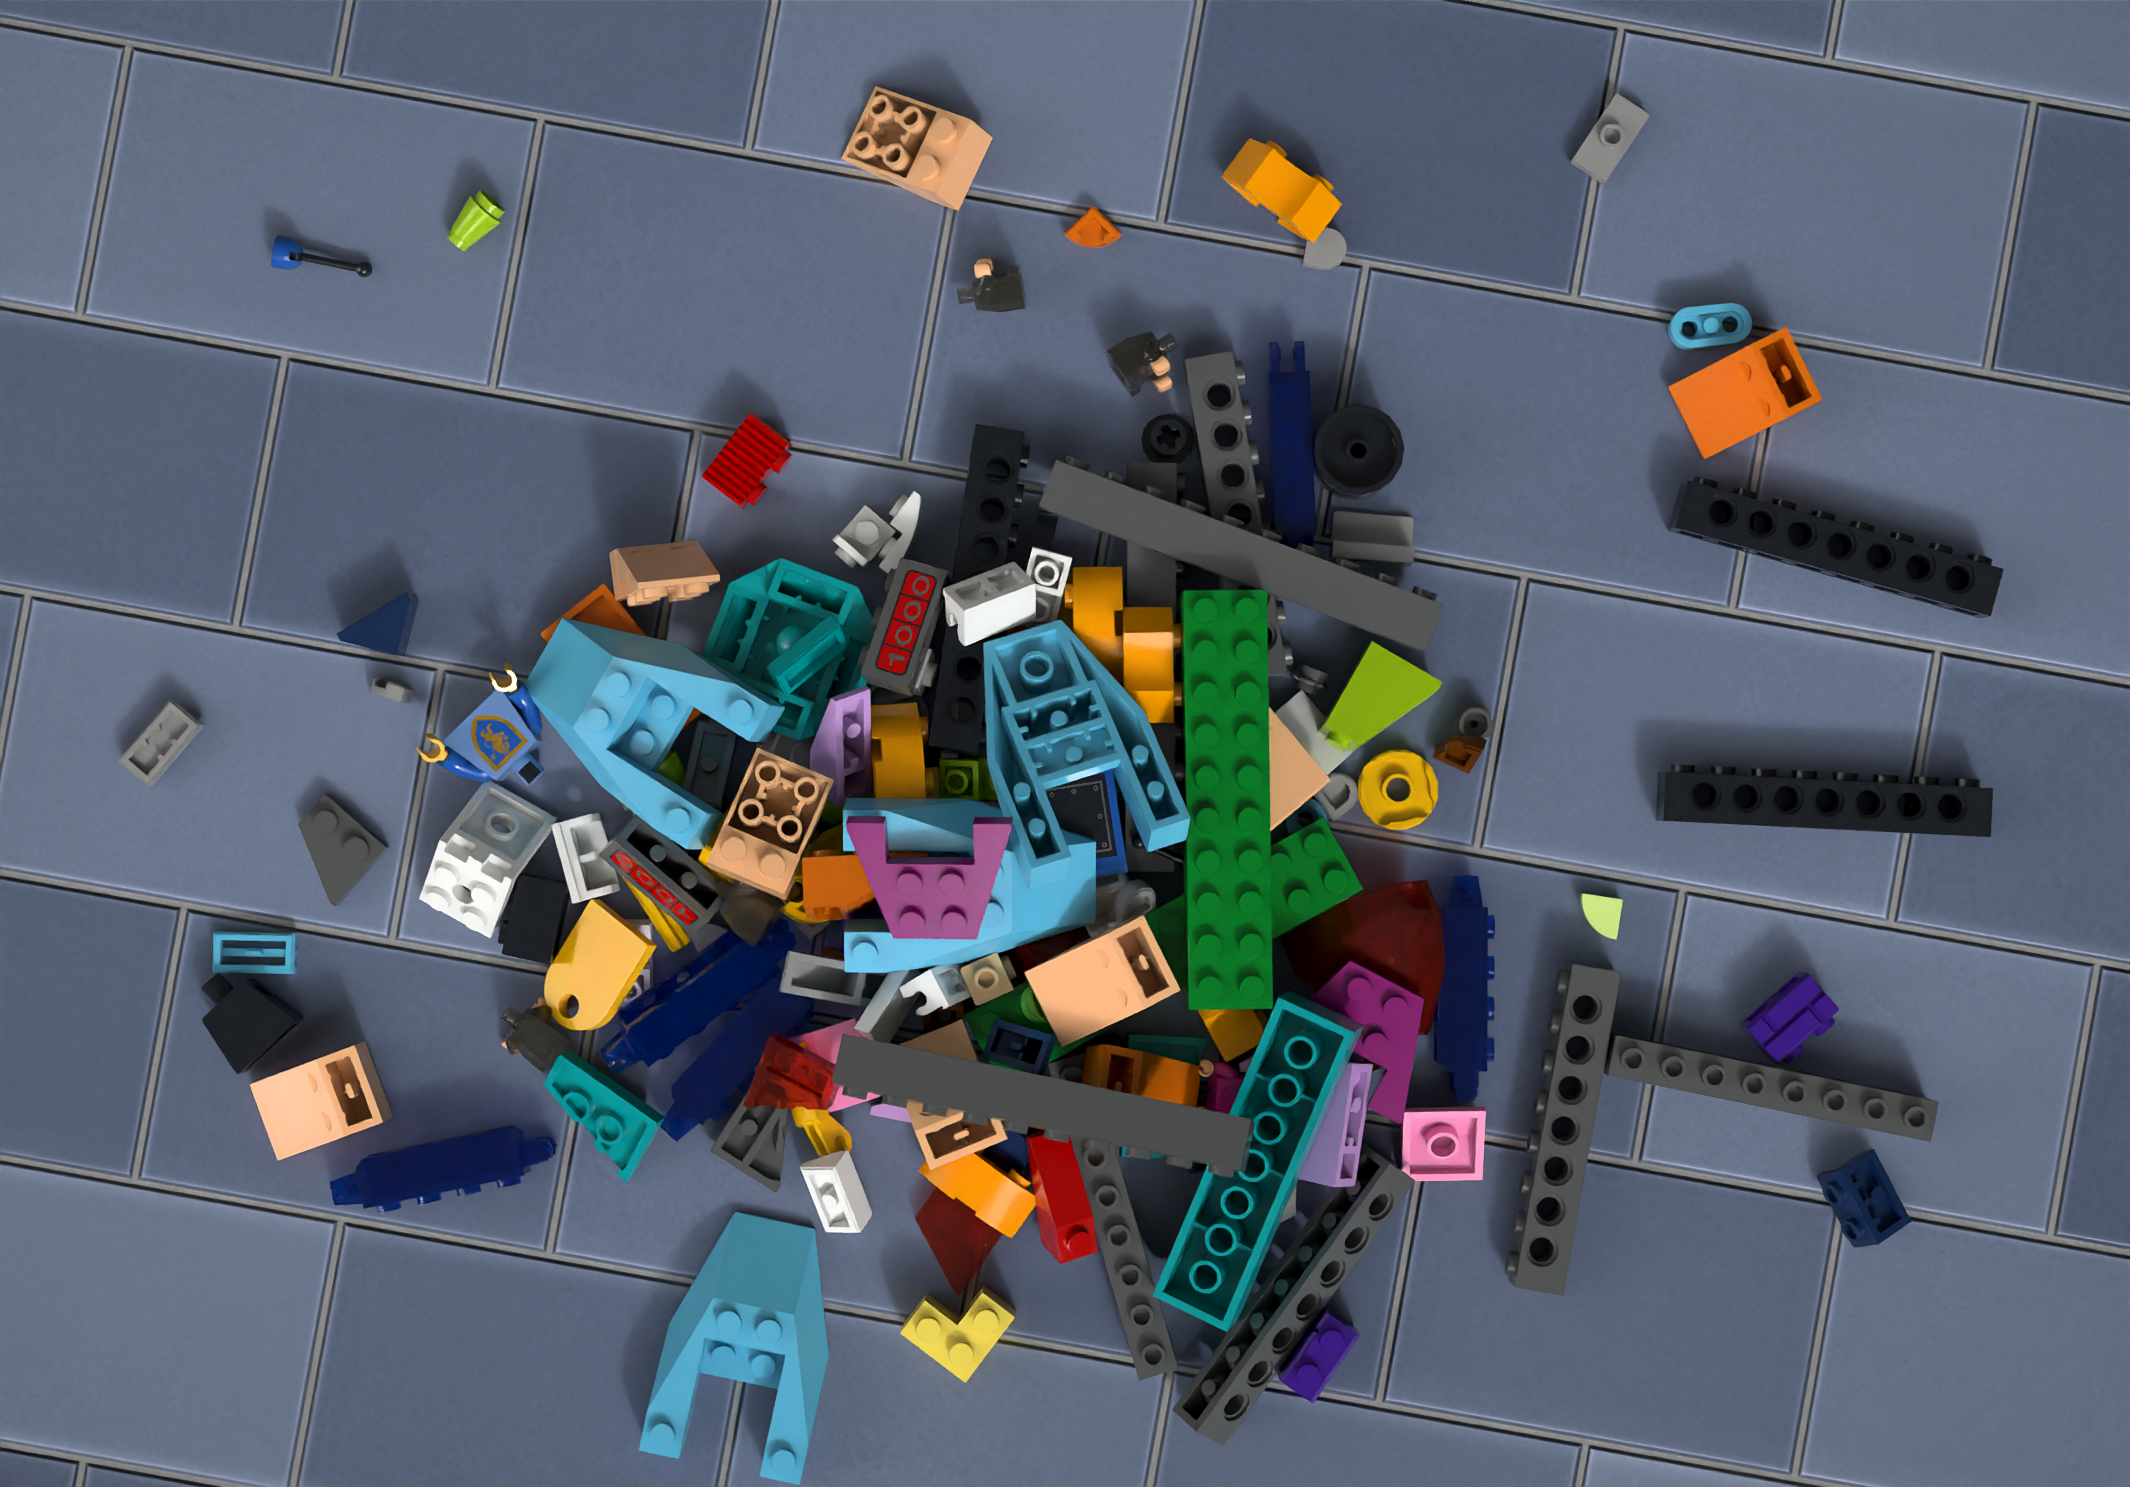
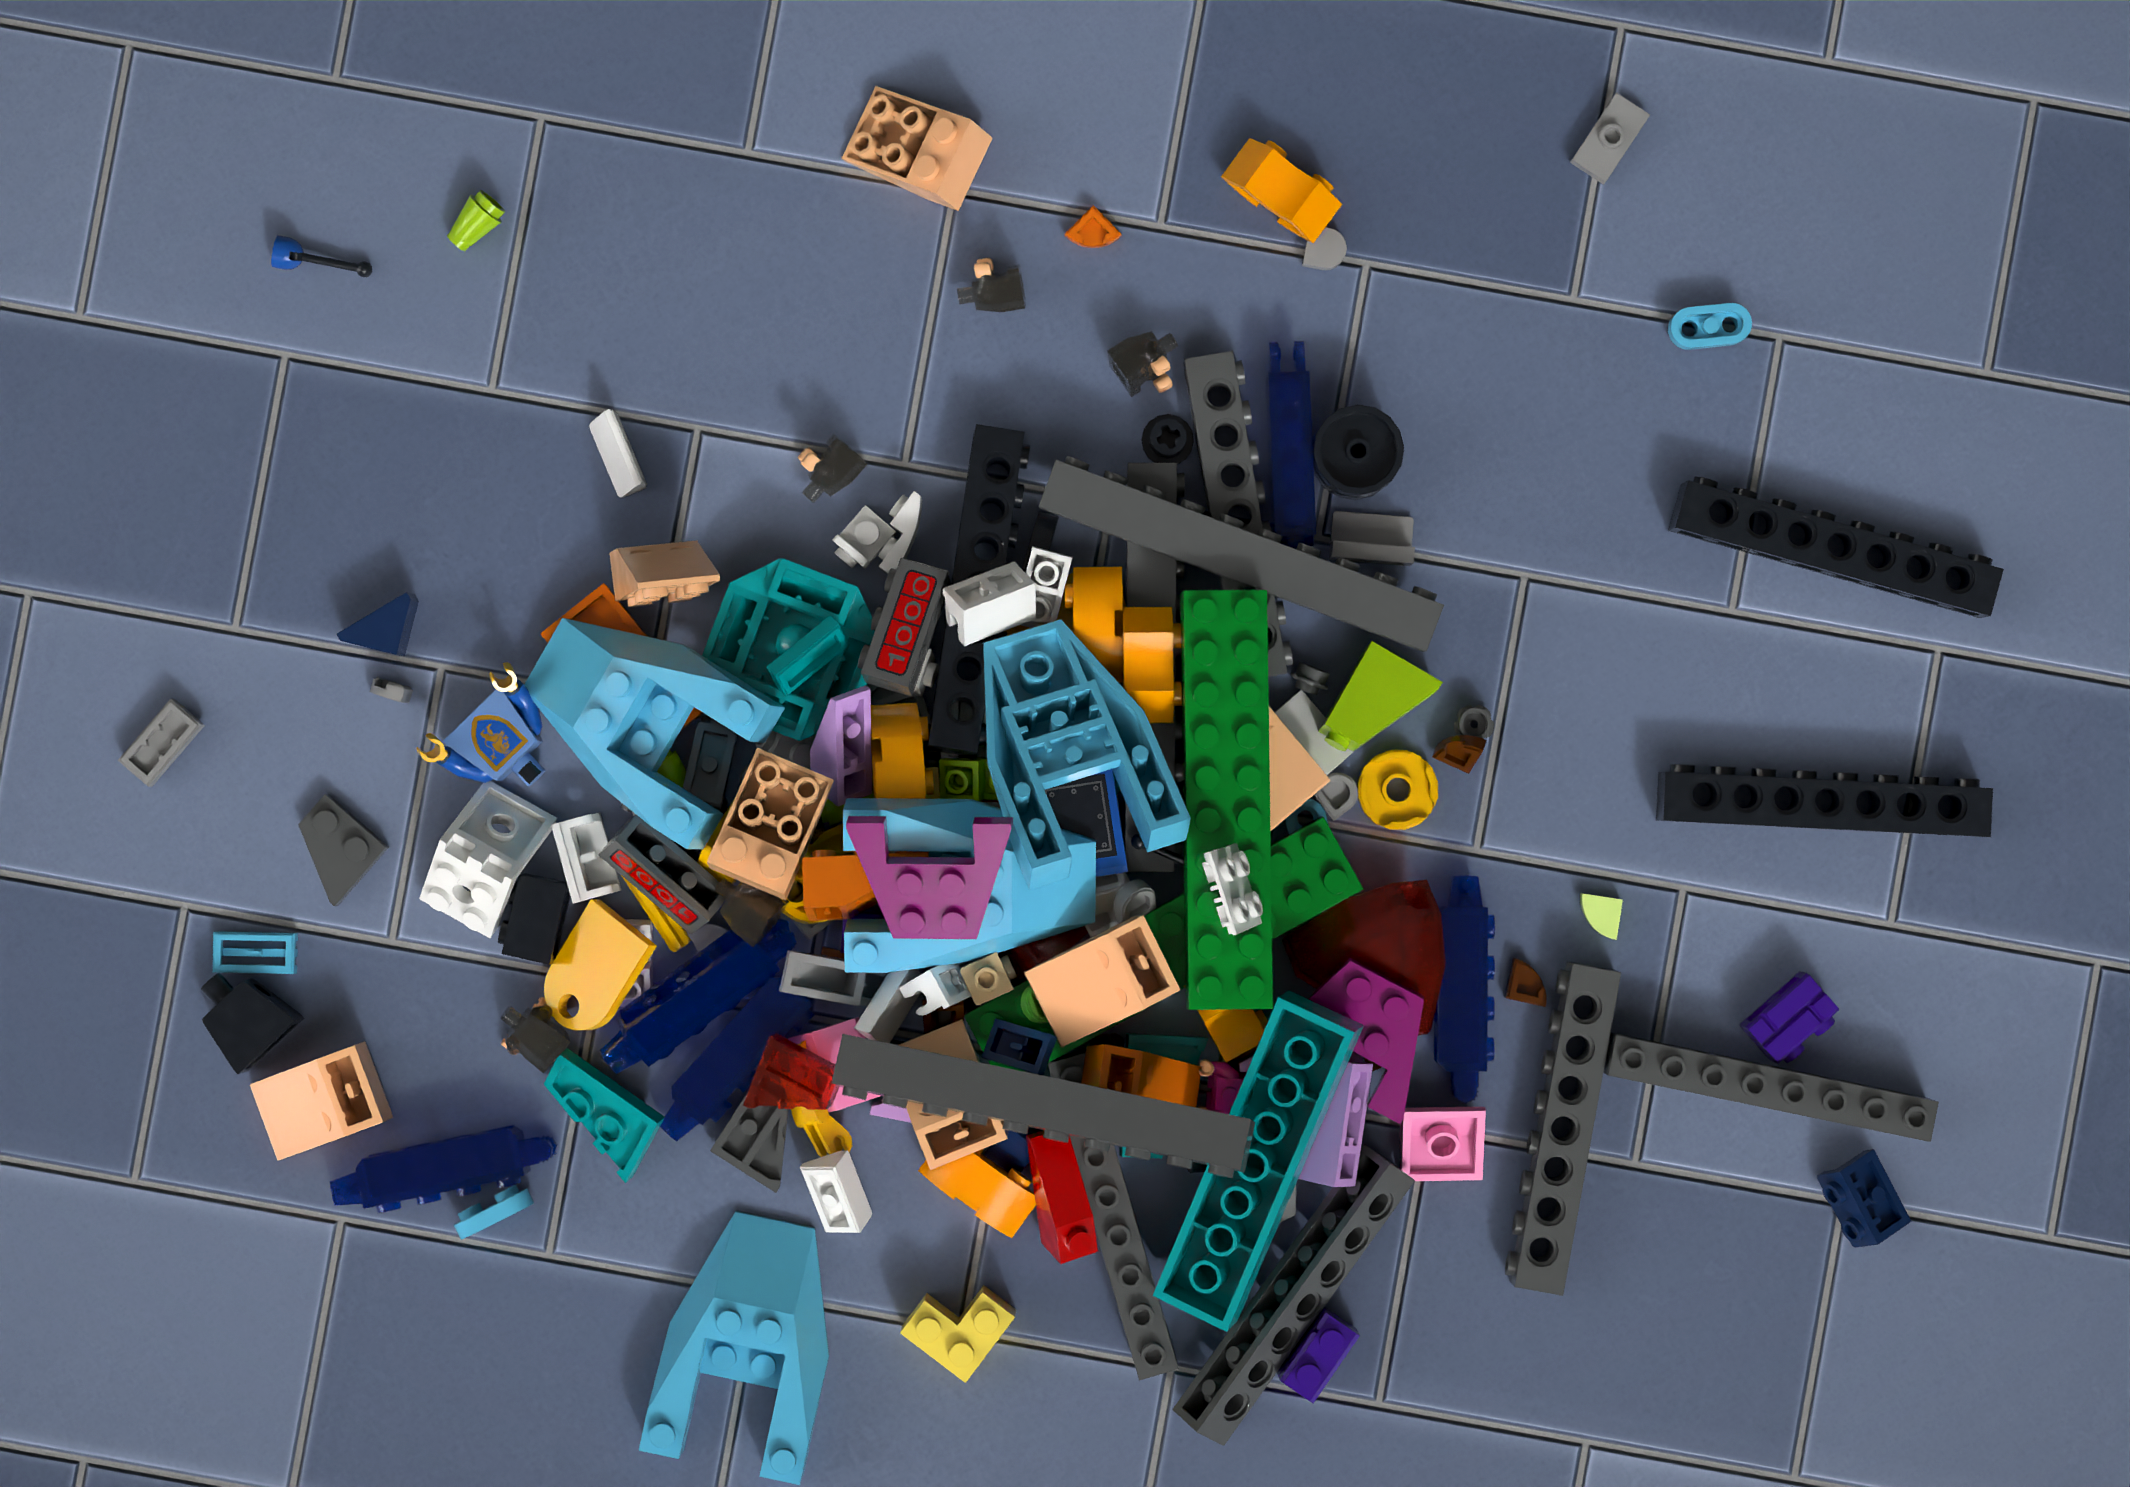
red brick [701,412,793,509] -> none
clear red wing [915,1186,1003,1296] -> none
orange slope [1667,327,1823,460] -> none
none -> medium azure plate [454,1185,534,1240]
none -> white slope [589,409,647,498]
none -> clear smoke piece [798,434,867,503]
none -> white hinge [1202,843,1263,935]
none -> reddish brown tile [1504,958,1547,1007]

